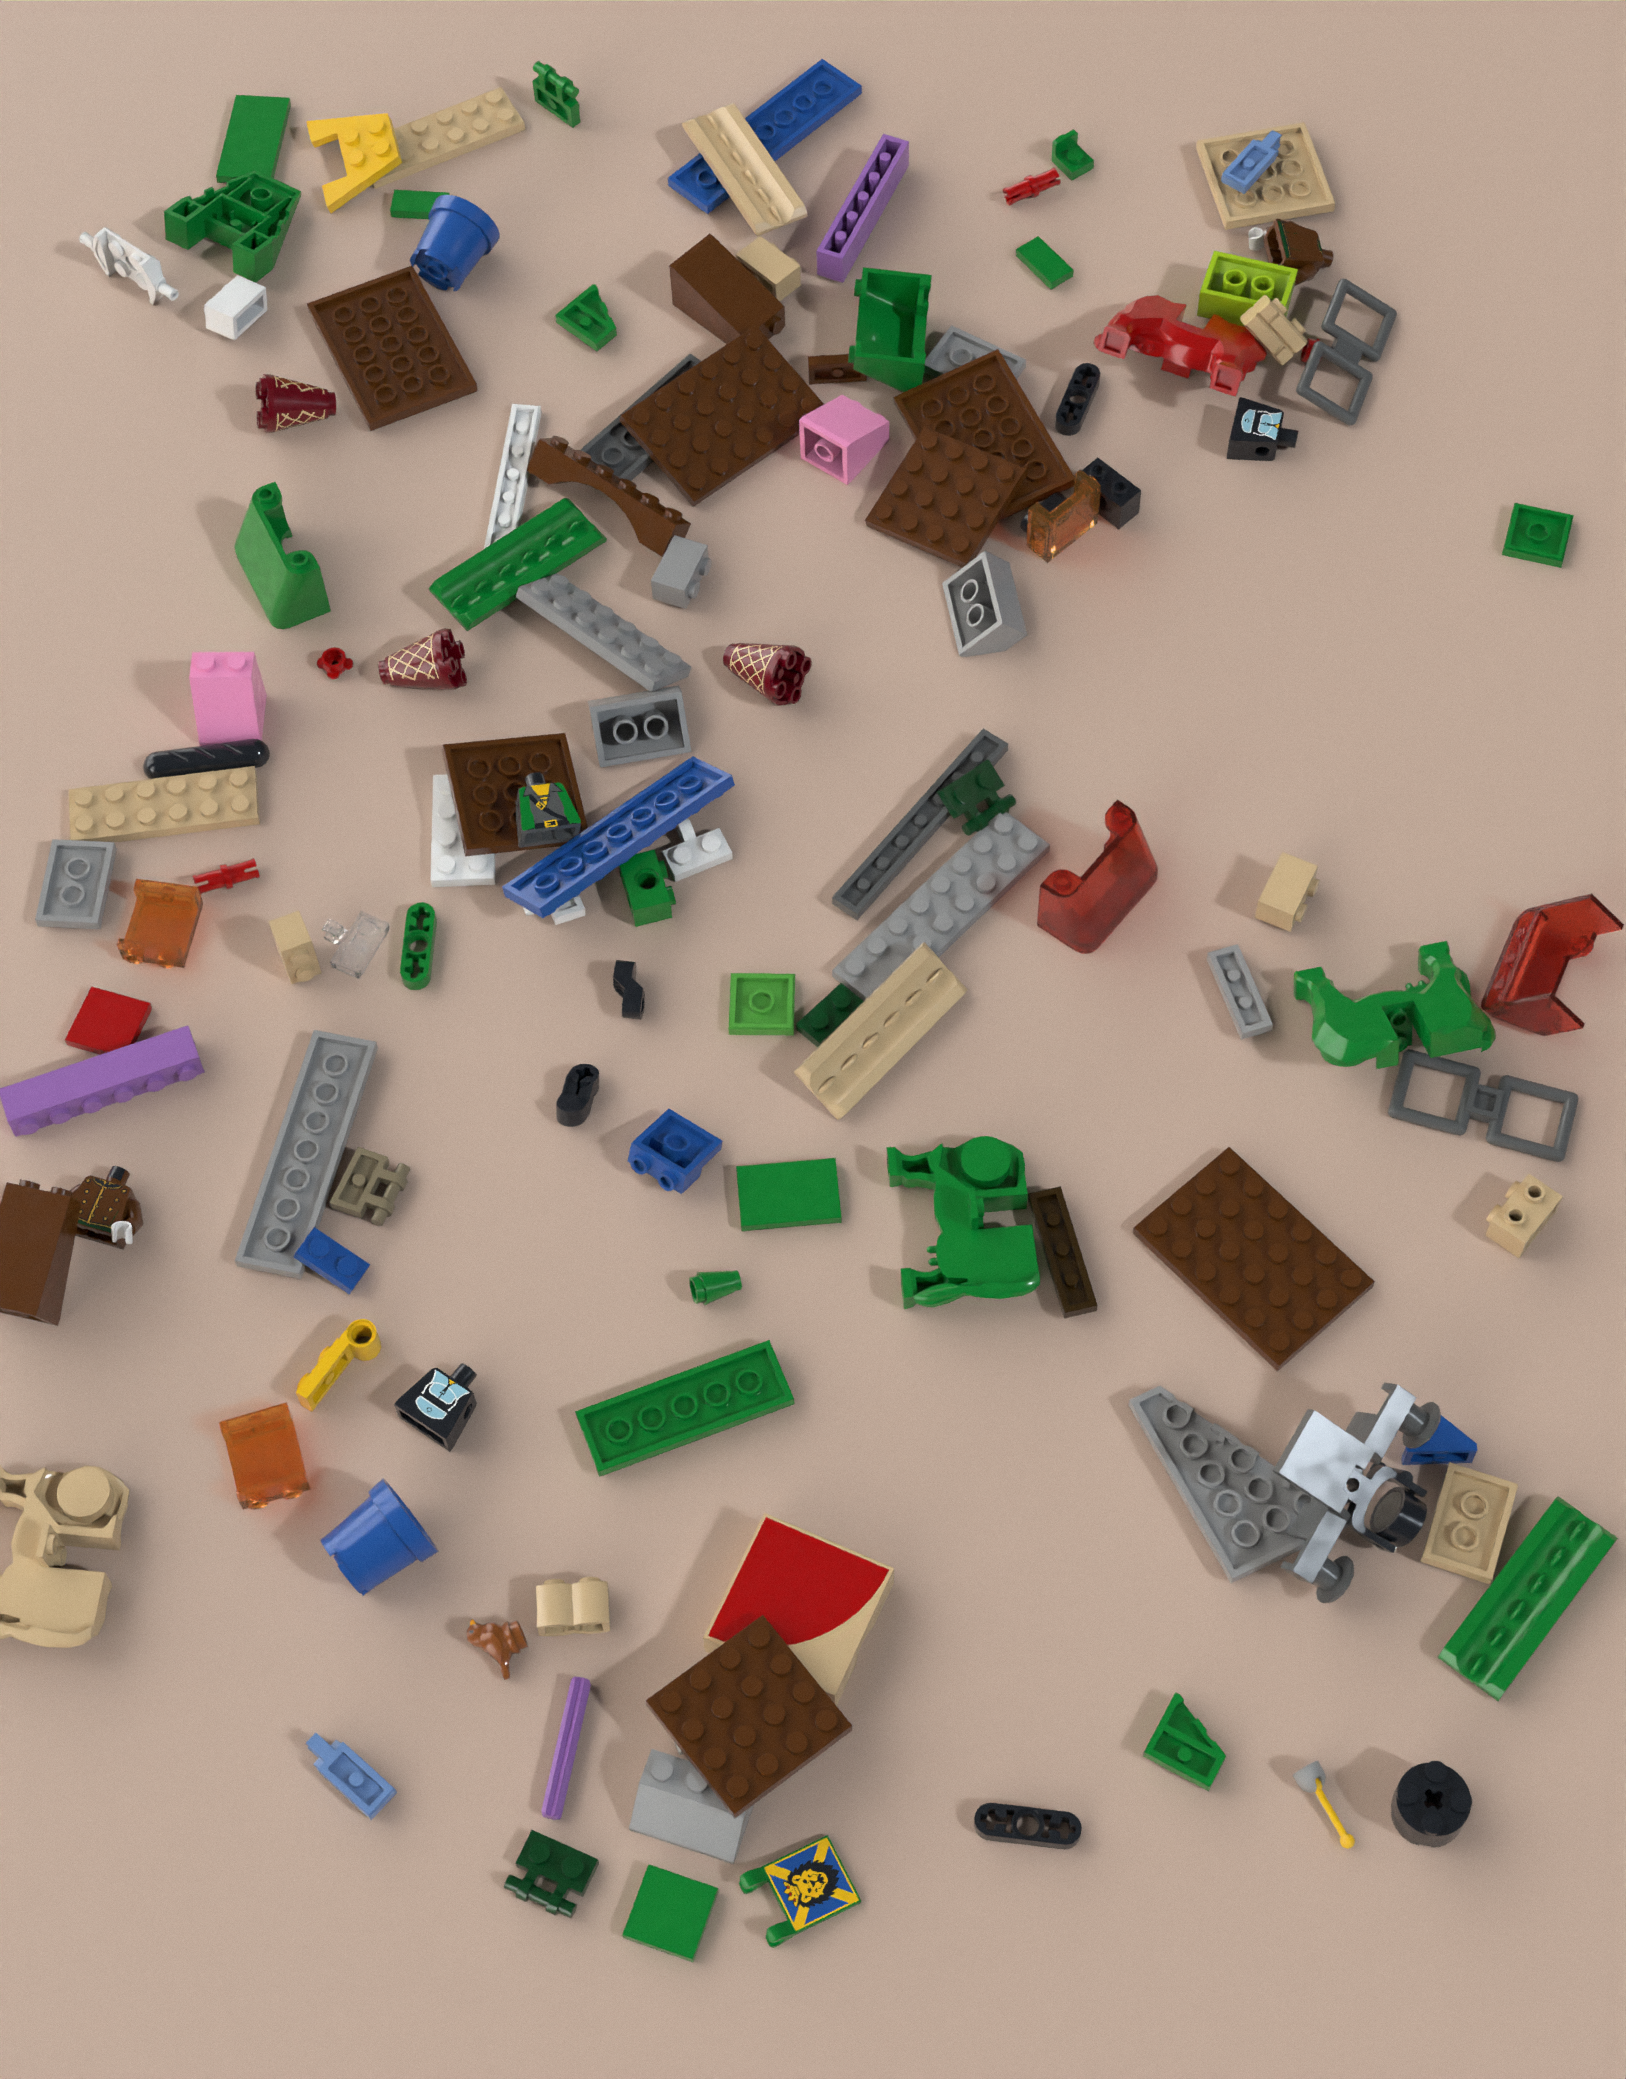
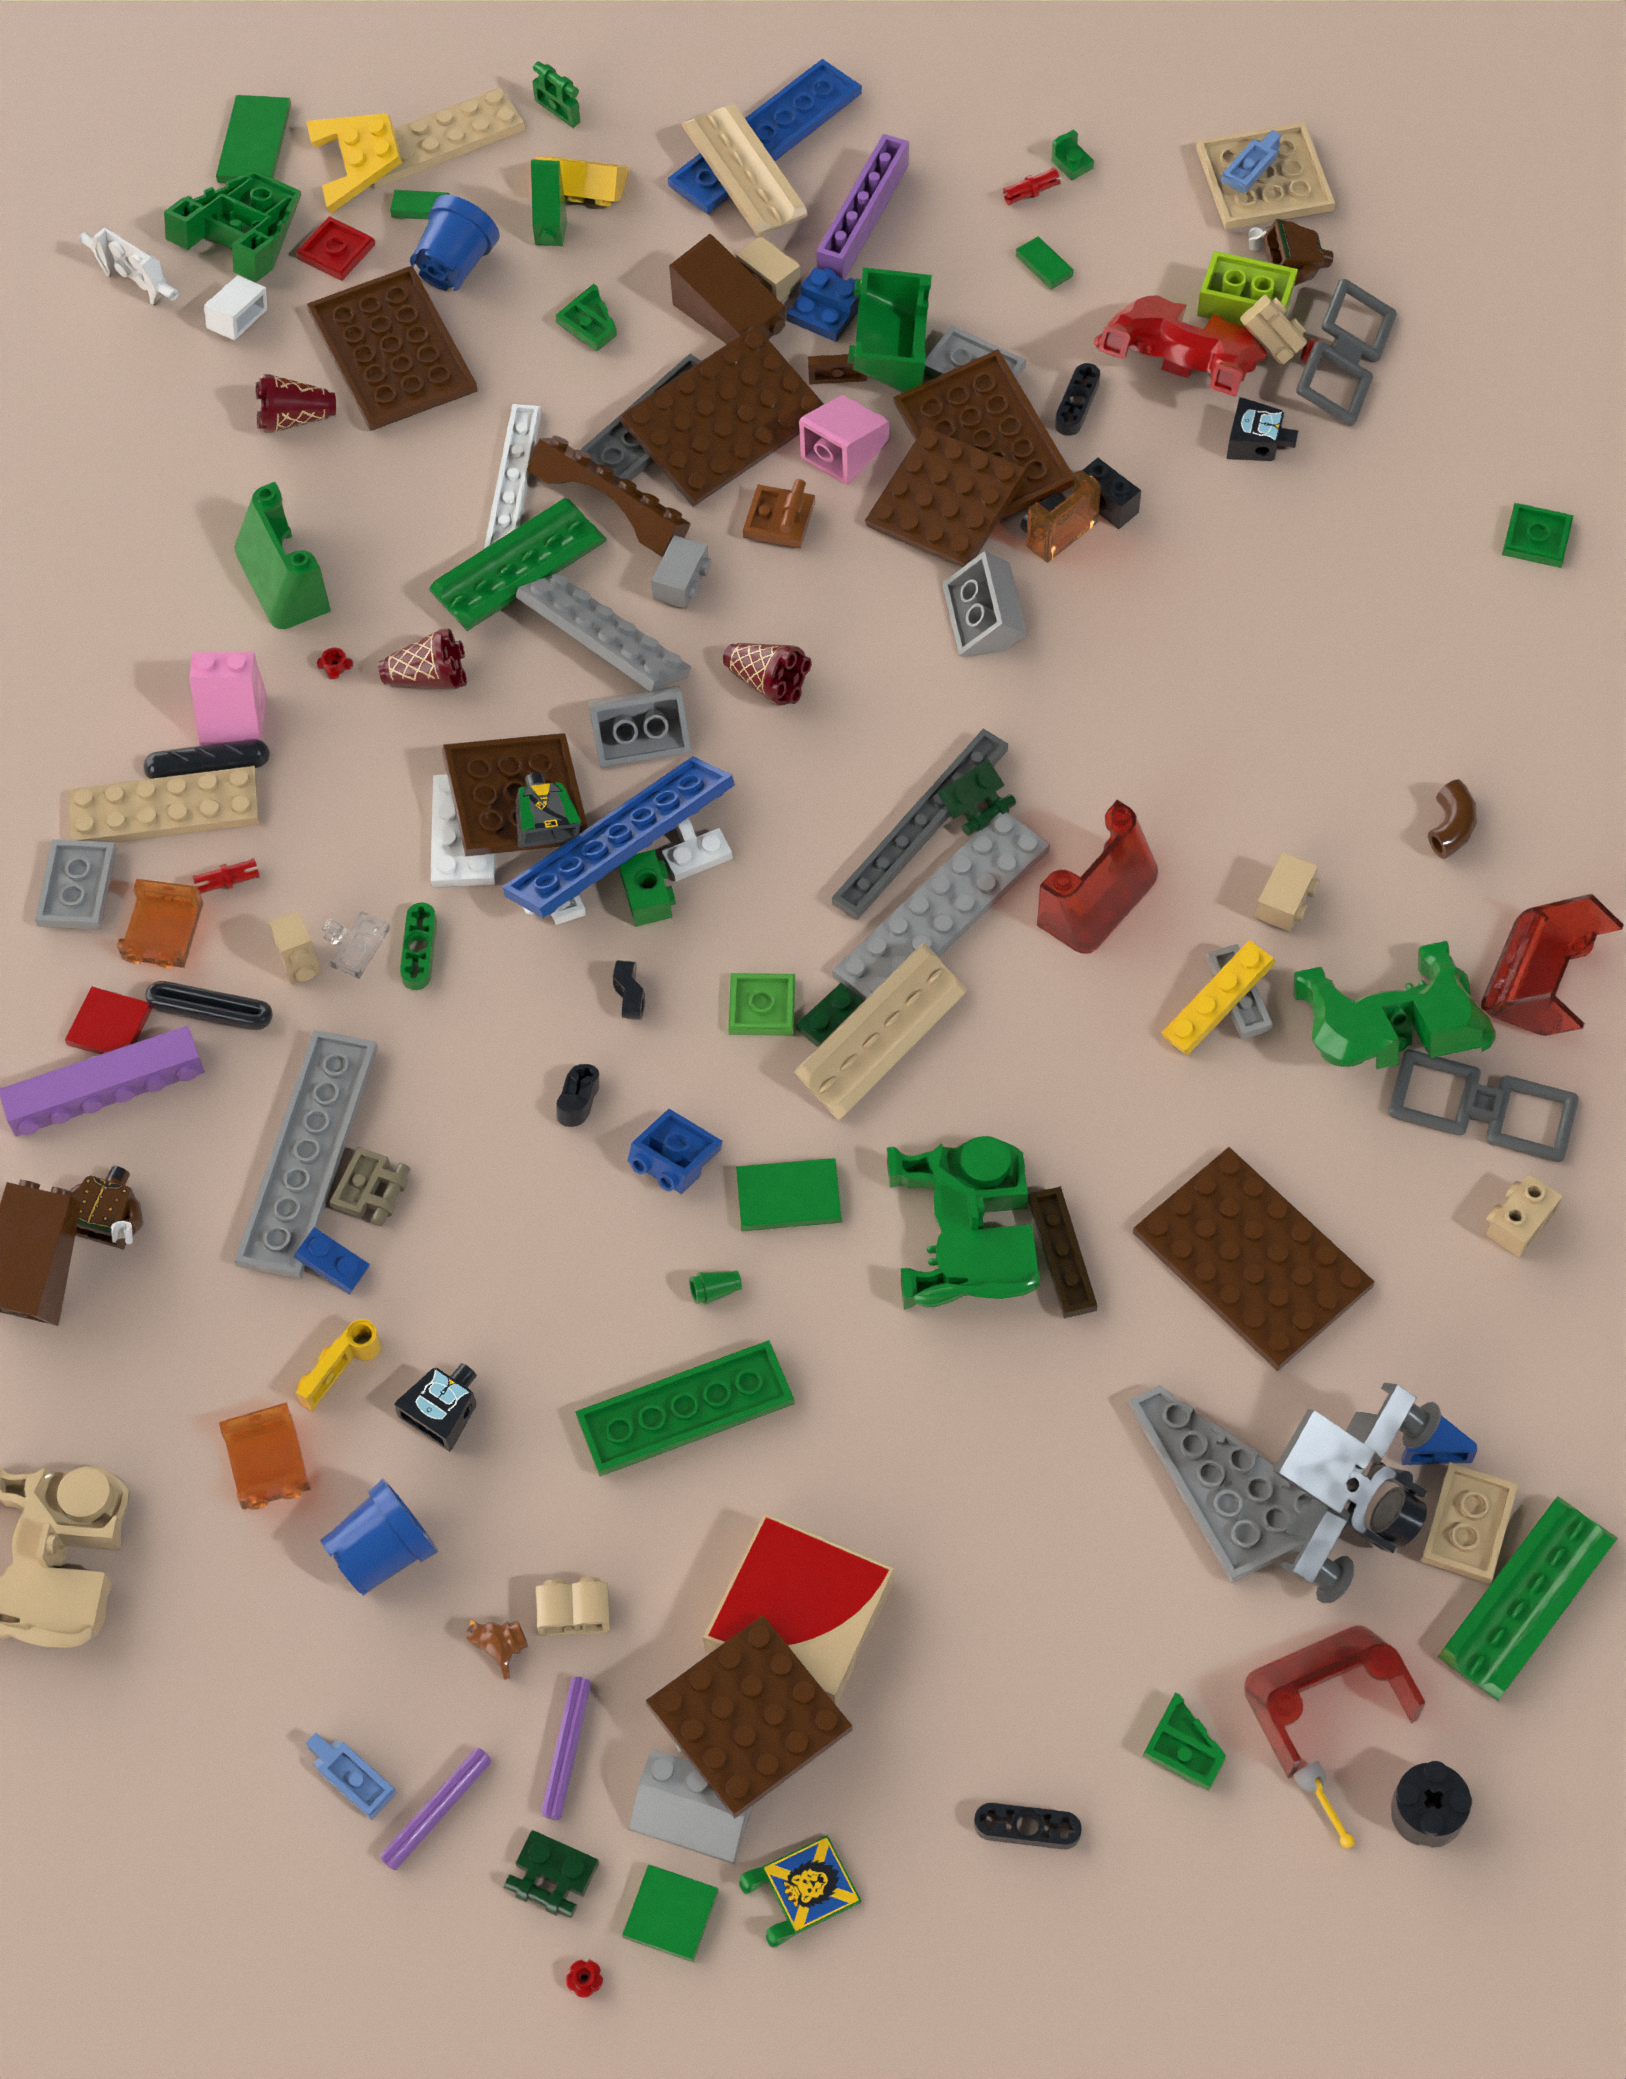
none -> black piece [145,981,273,1030]
none -> red tile [296,216,375,281]
none -> medium lavender axle [380,1748,491,1870]
none -> green slope [531,159,567,246]
none -> yellow slope [535,156,629,206]
none -> red plate [566,1960,603,1998]
none -> dark orange plate [743,479,815,548]
none -> blue plate [786,267,859,342]
none -> yellow plate [1161,940,1275,1056]
none -> clear red windscreen [1244,1625,1426,1779]
none -> reddish brown cylinder [1428,779,1477,859]

